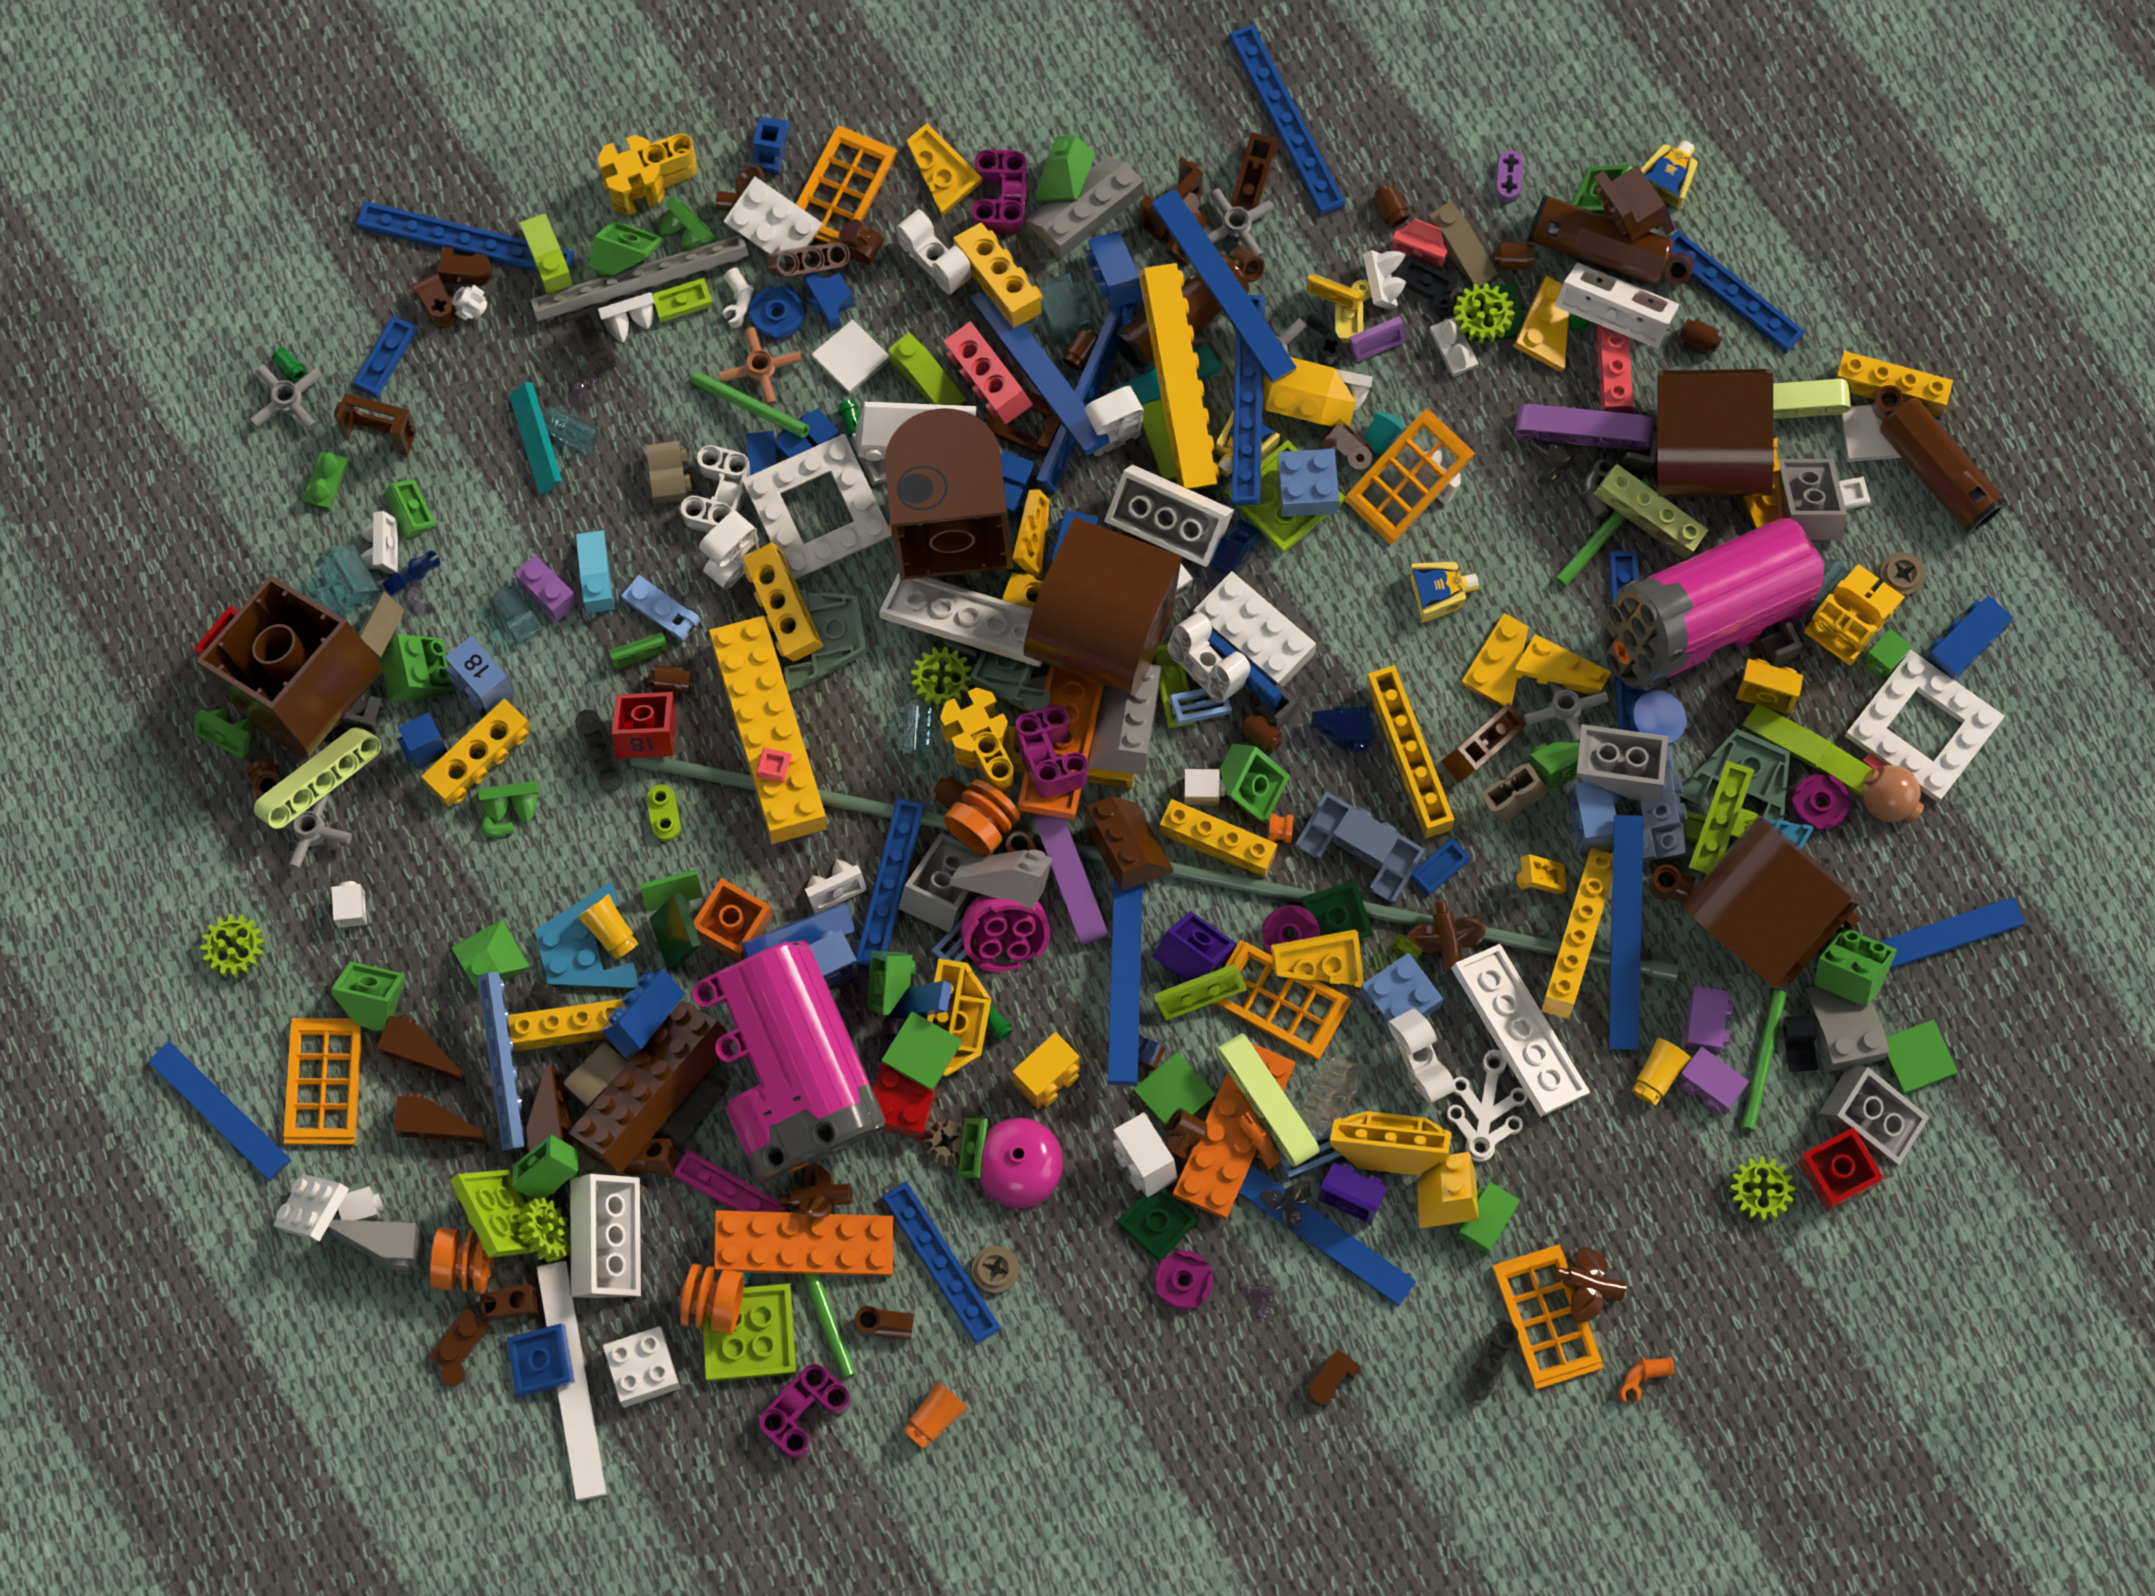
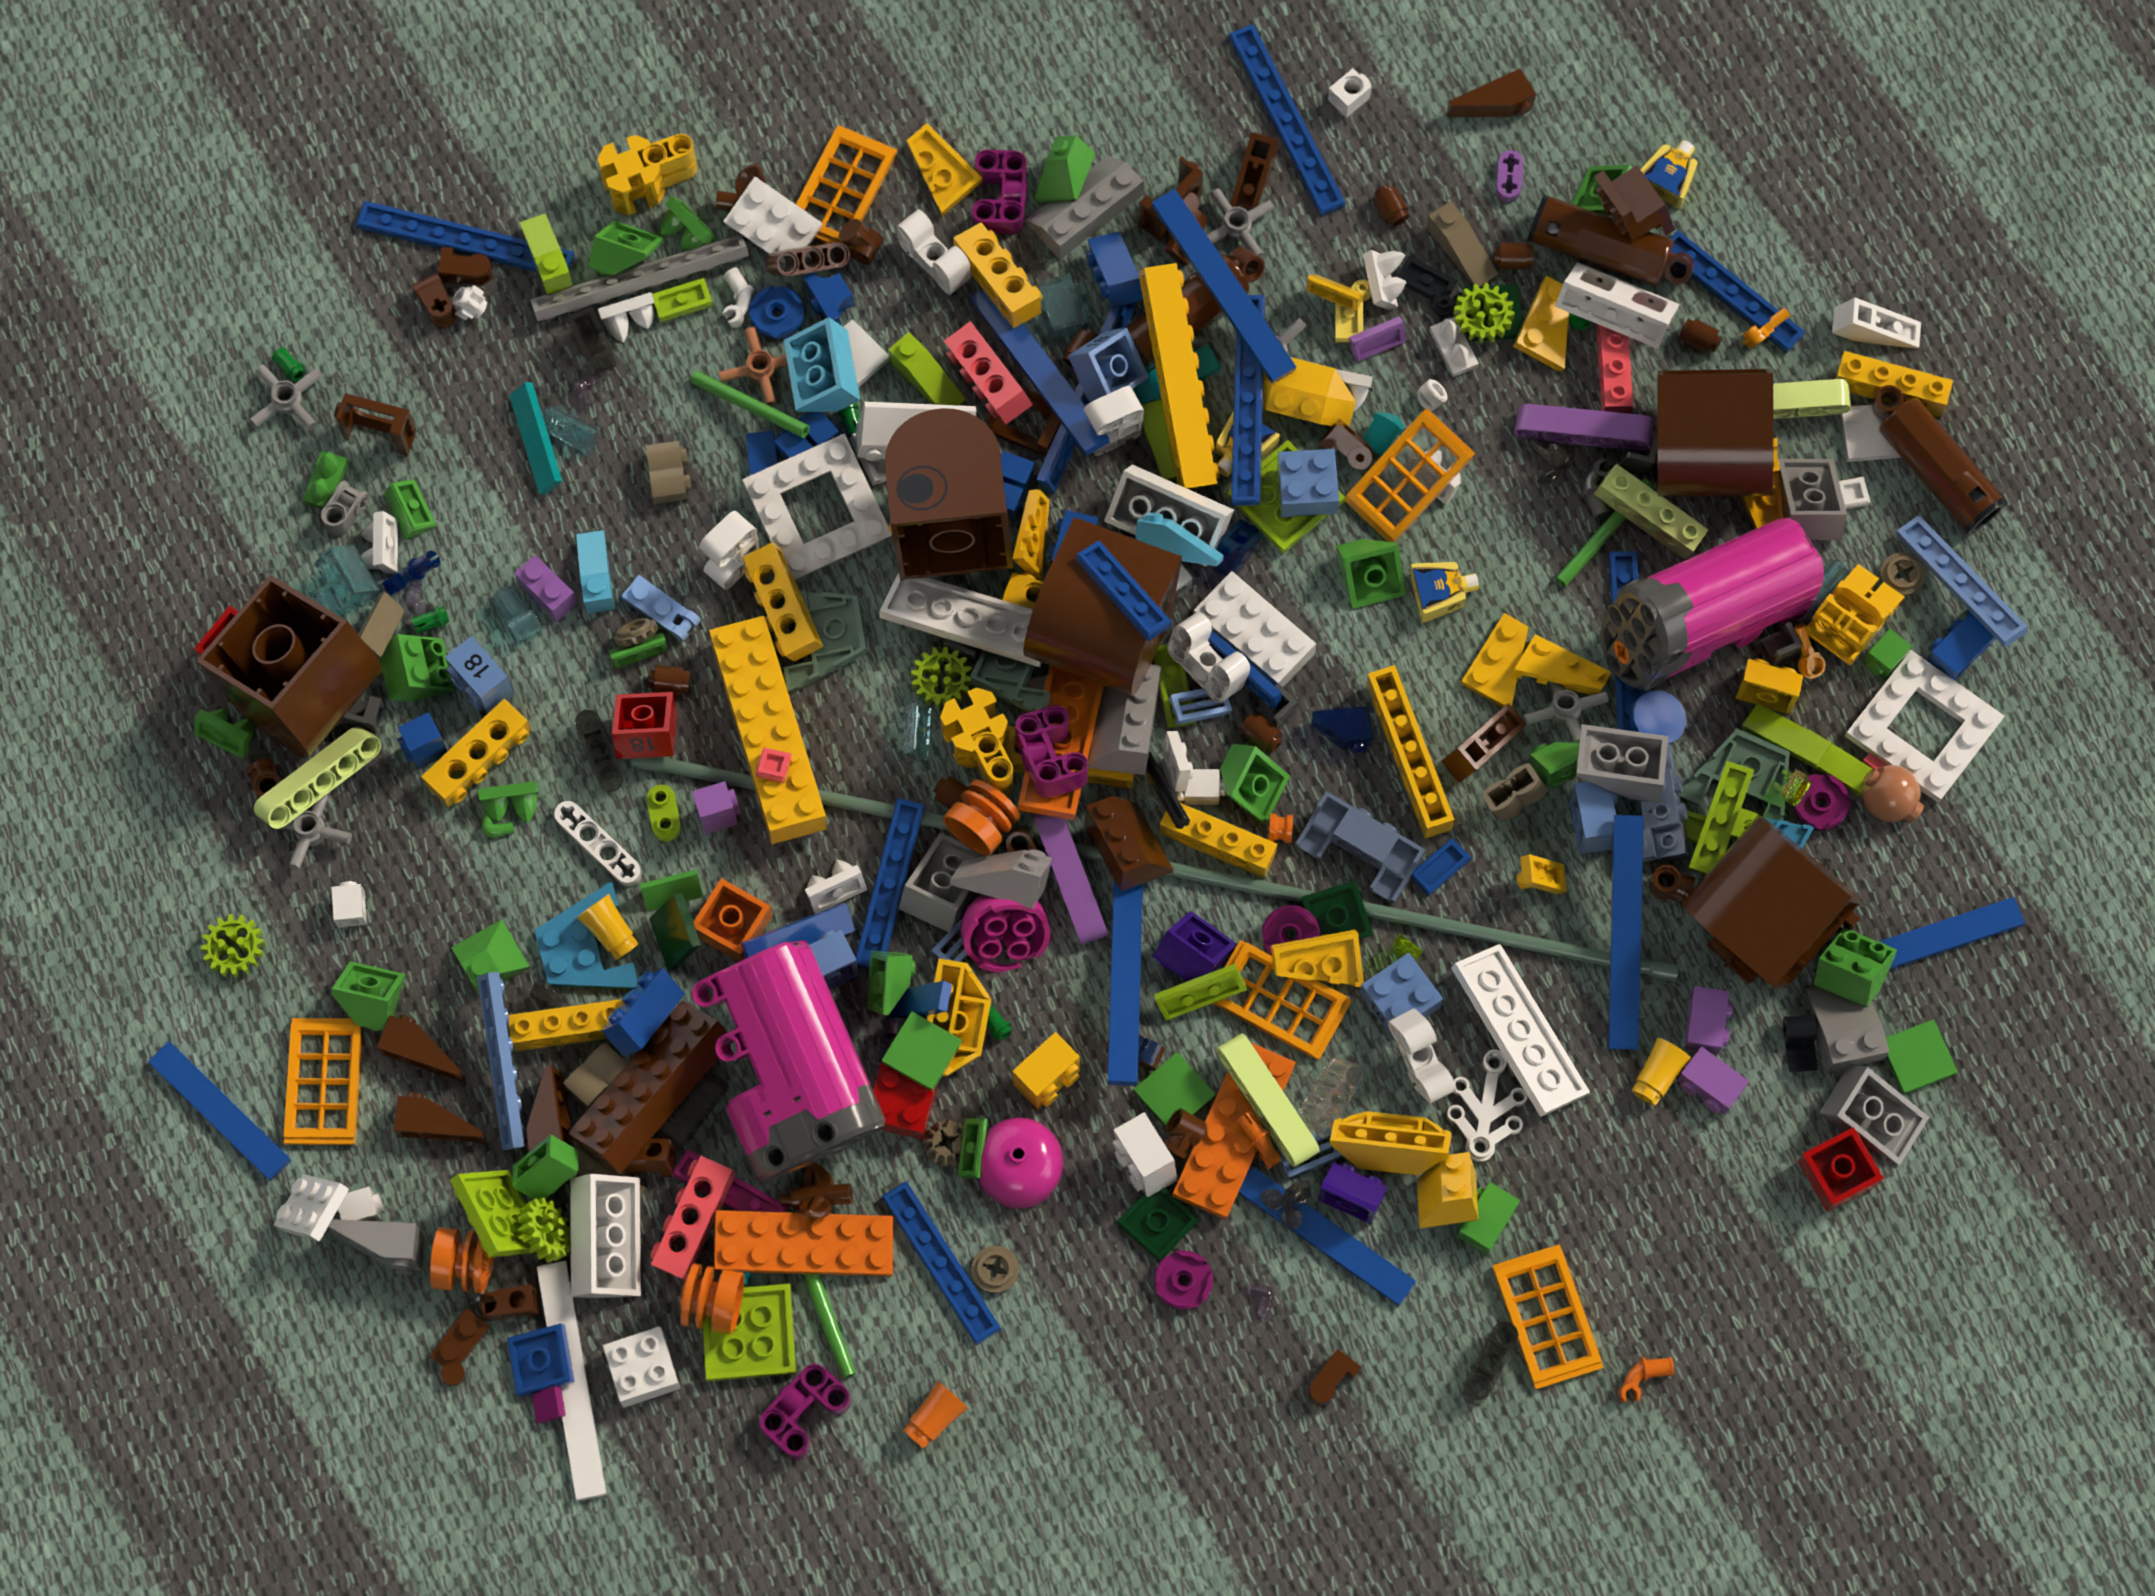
blue tile [352,316,418,398] -> none
white beam [681,445,750,533] -> none
blue brick [752,117,791,175] -> none
reddish brown piece [855,1306,914,1341] -> none
black panel [1307,313,1343,367] -> none
coral slope [1391,219,1447,269] -> none
reddish brown plant [1405,900,1486,972] -> none
yellow brick [1541,848,1613,1020] -> none
reddish brown plant [1554,1247,1626,1324] -> none
lime gear [1729,1156,1795,1222] -> none
bright green piece [1740,990,1787,1132] -> none
none -> light grey piece [321,480,370,537]
none -> green pin [412,606,450,634]
none -> magenta tile [532,1386,566,1424]
none -> white beam [554,801,641,887]
none -> dark tan gear [613,618,658,647]
none -> coral brick [650,1155,737,1280]
none -> medium lavender brick [692,781,741,834]
none -> medium azure slope [784,317,860,412]
none -> medium blue brick [1068,328,1149,403]
none -> blue tile [1075,540,1172,641]
none -> medium azure slope [1135,513,1223,566]
none -> black axle [1146,751,1190,829]
none -> white plate [1160,731,1193,801]
none -> white brick [1328,69,1372,118]
none -> bright green slope [1336,539,1407,609]
none -> white tile [1417,379,1447,411]
none -> reddish brown slope [1446,68,1536,117]
none -> reddish brown axle [1707,937,1758,984]
none -> light orange plate [1741,307,1790,350]
none -> clear neon green tile [1774,769,1811,807]
none -> light orange plate [1794,624,1826,679]
none -> white slope [1832,298,1921,349]
none -> medium blue plate [1897,515,2028,648]

